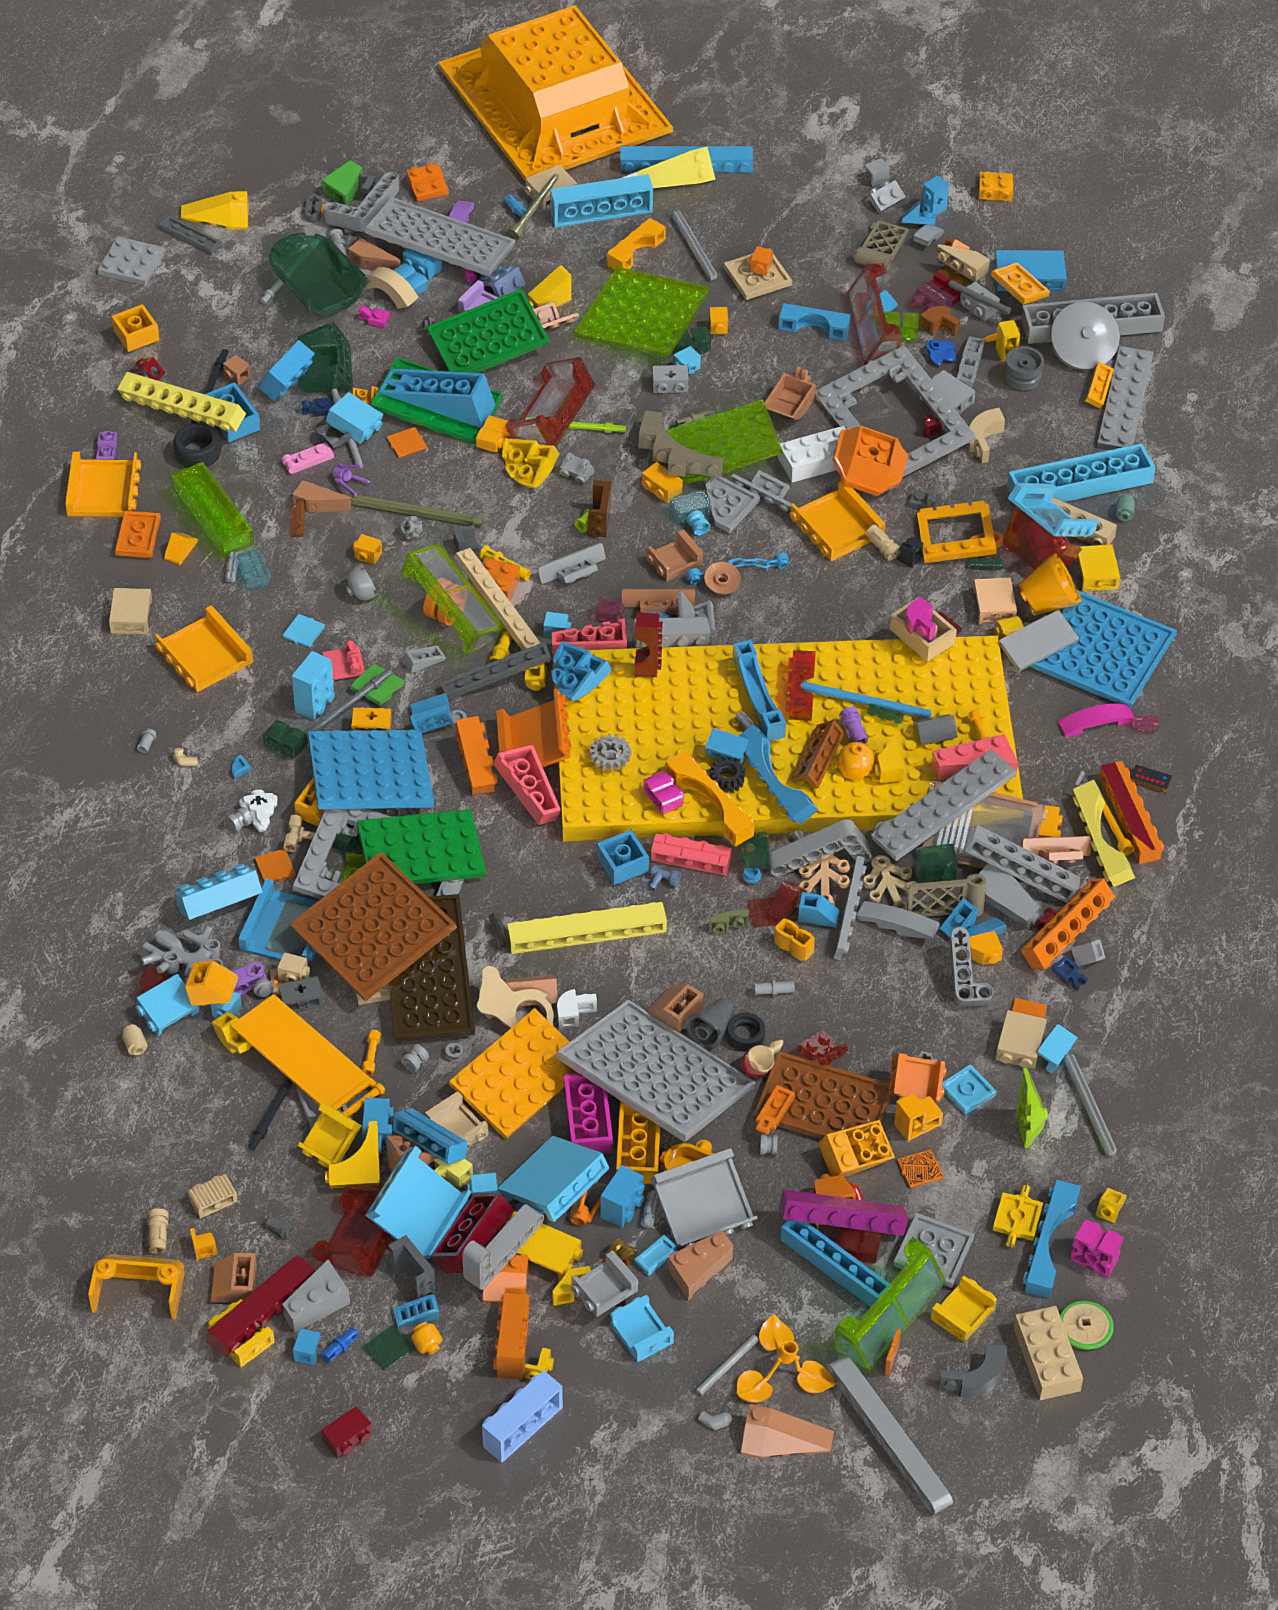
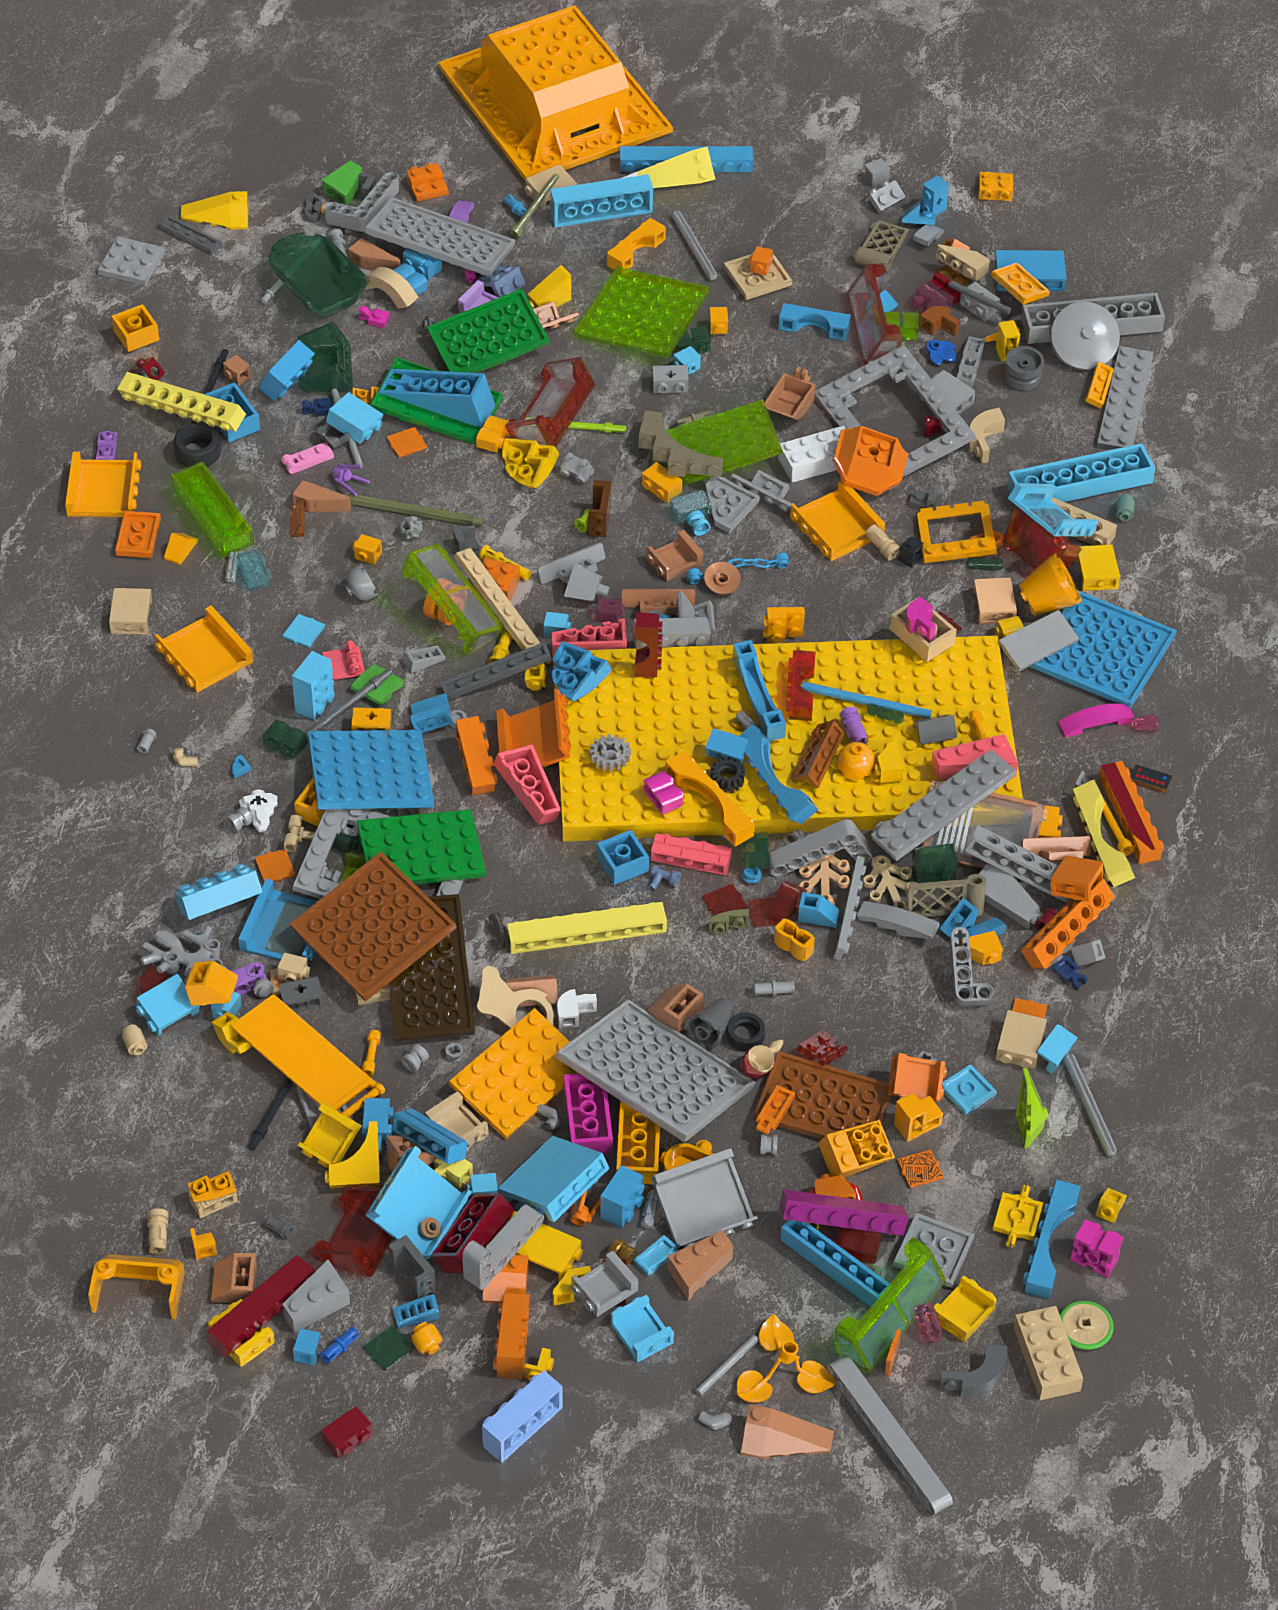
none -> light orange slope [188,1171,237,1202]
none -> medium nougat plate [420,1217,440,1238]
none -> light grey arm [537,1104,560,1130]
none -> light grey torso [564,563,610,601]
none -> clear red piece [702,883,748,916]
none -> light orange plate [763,607,805,643]
none -> clear pink beam [914,1303,942,1343]
none -> orange panel [1051,856,1103,901]

